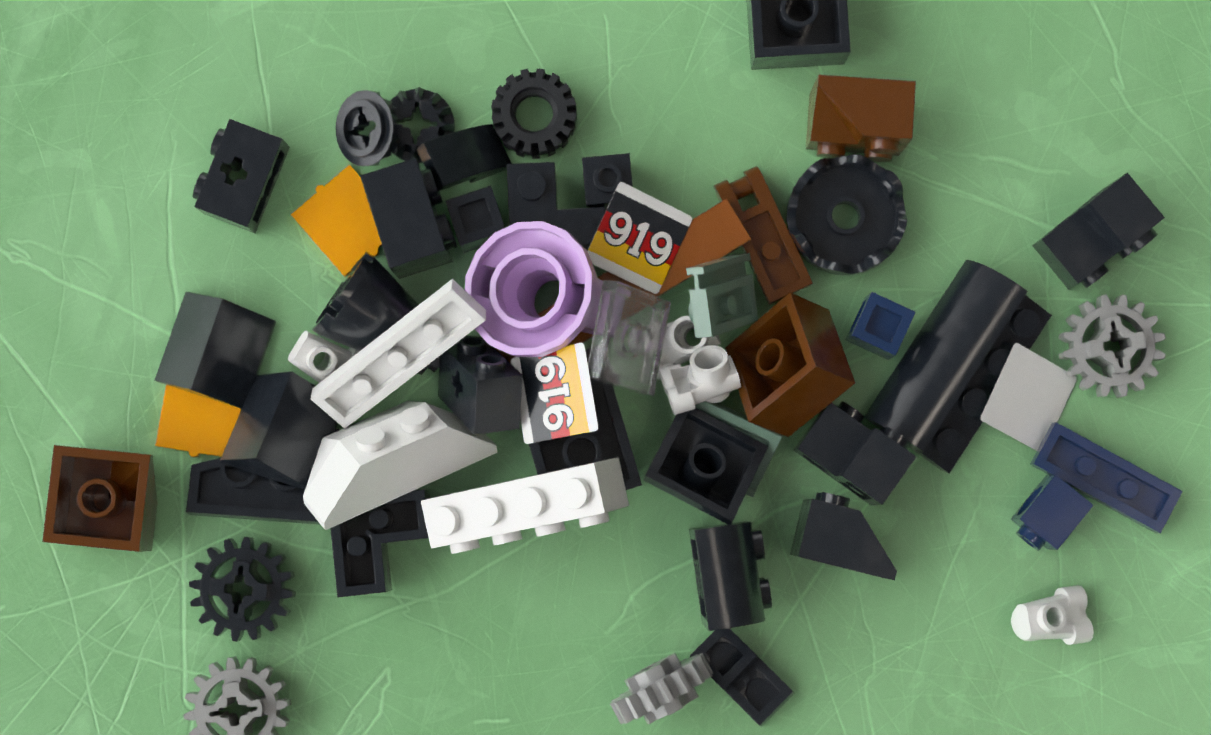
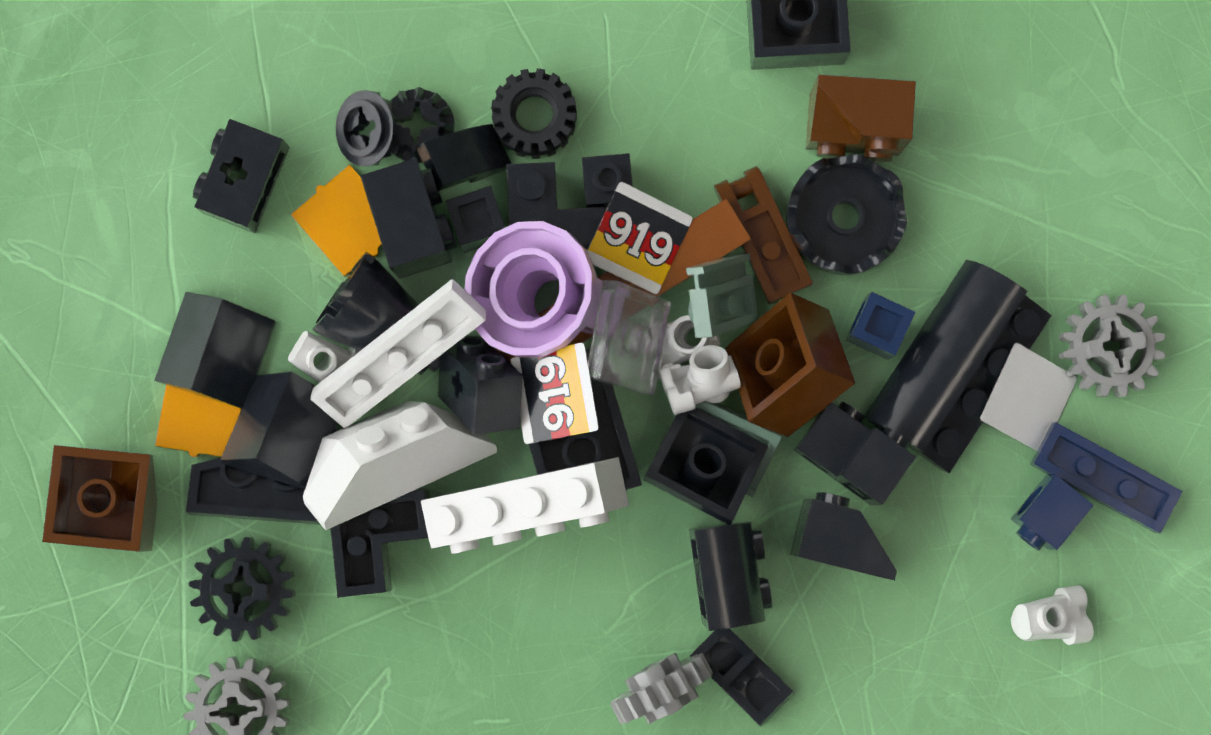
black brick [1032,172,1165,289] -> none

